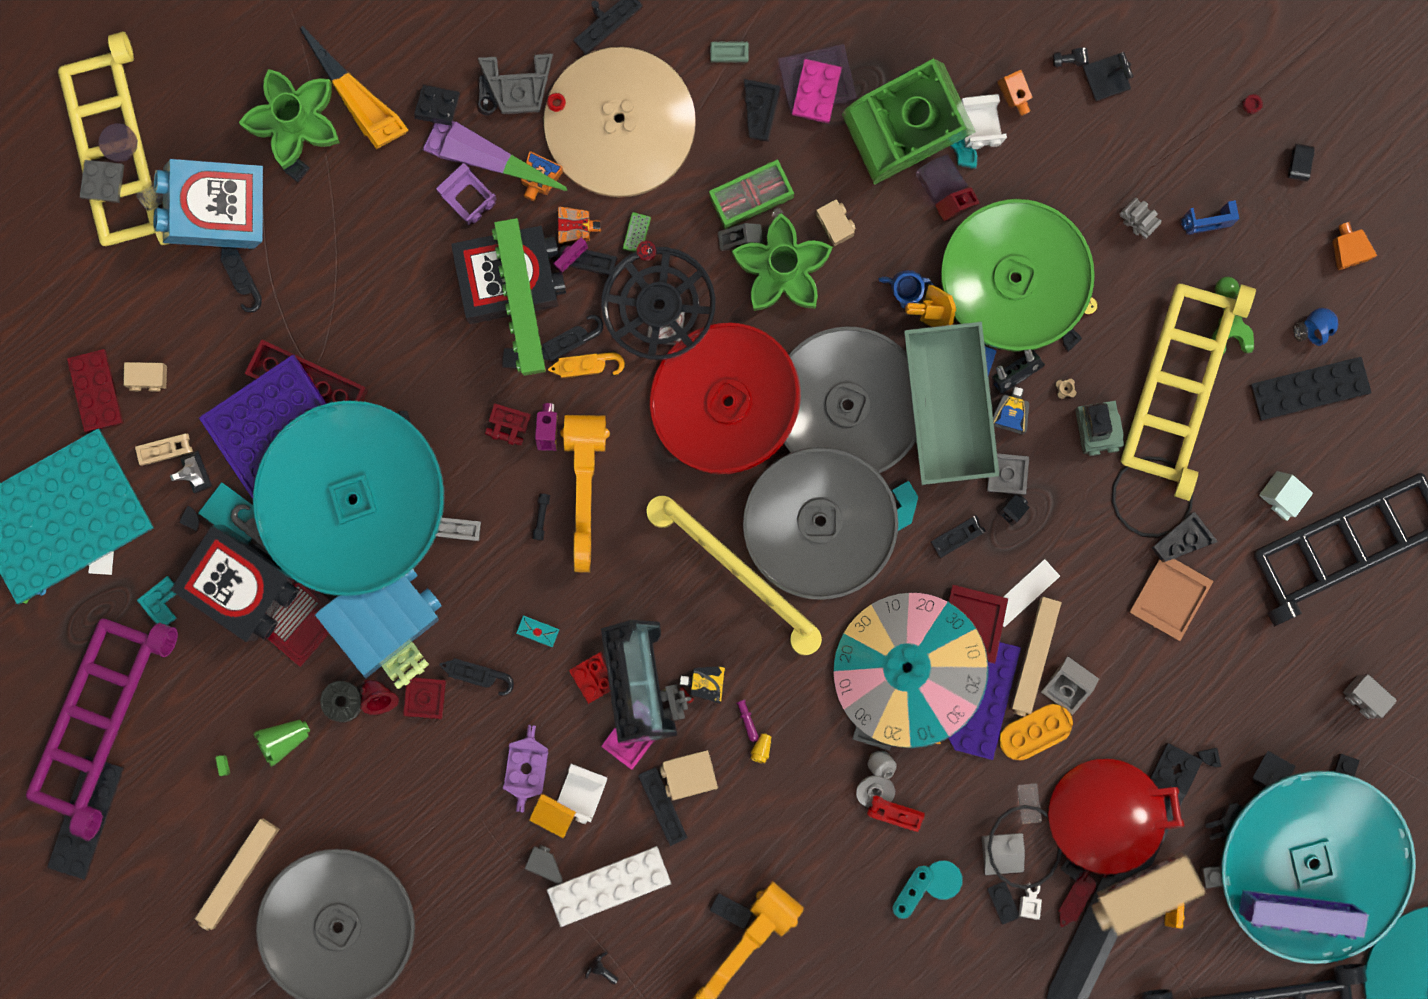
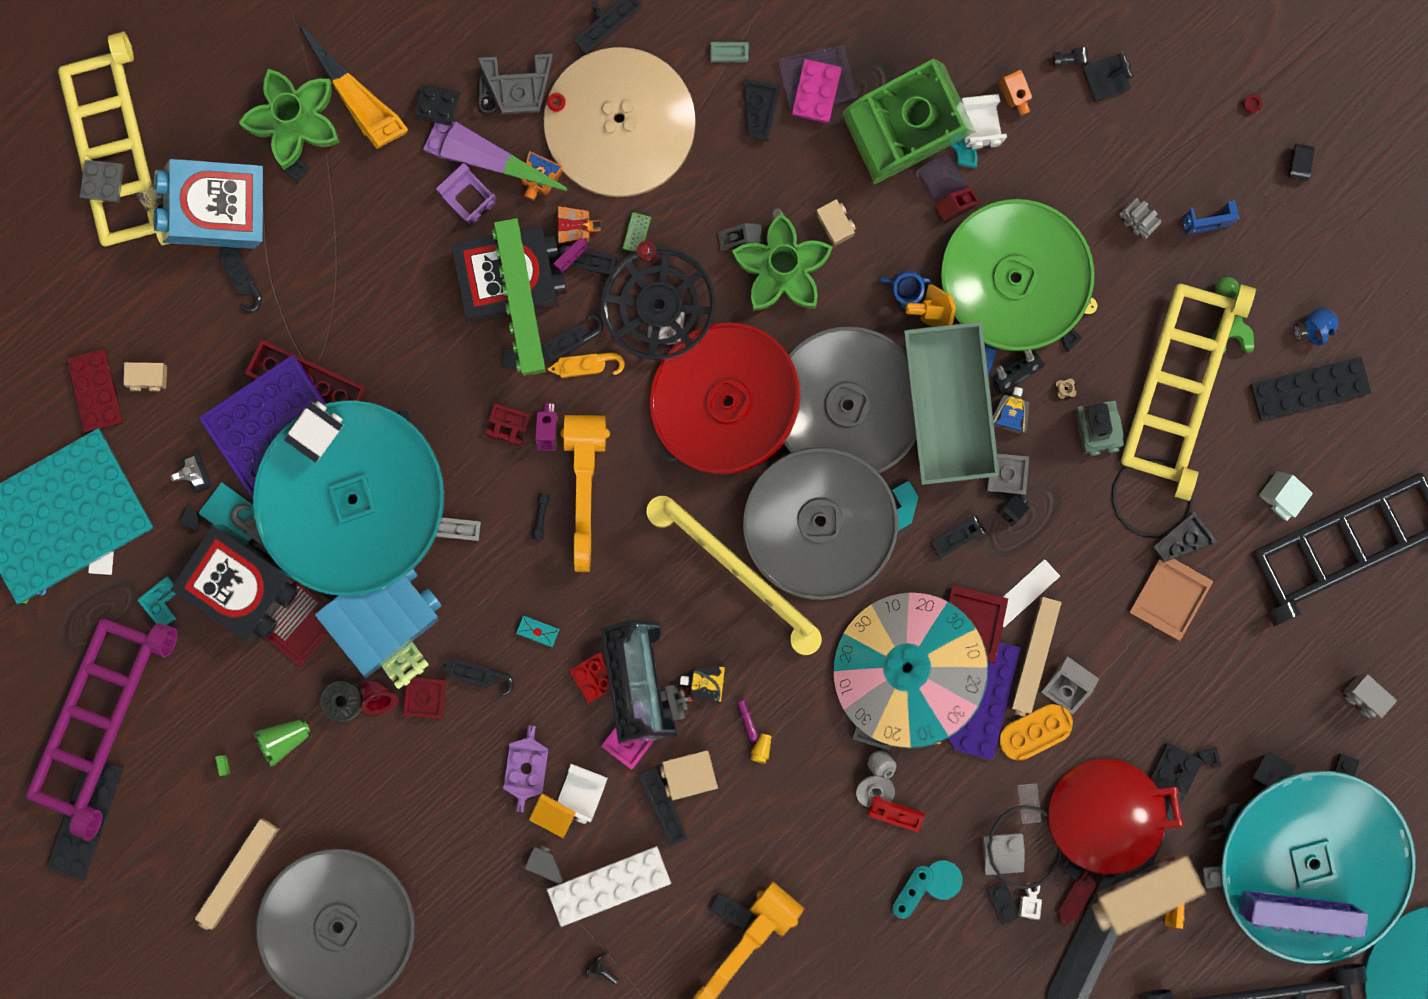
tile [99,123,138,162] -> none
tan plate [135,434,193,466] -> none
clear brick [709,160,794,230] -> none
orange torso [1333,222,1377,270] -> none
none -> white panel [284,401,344,463]

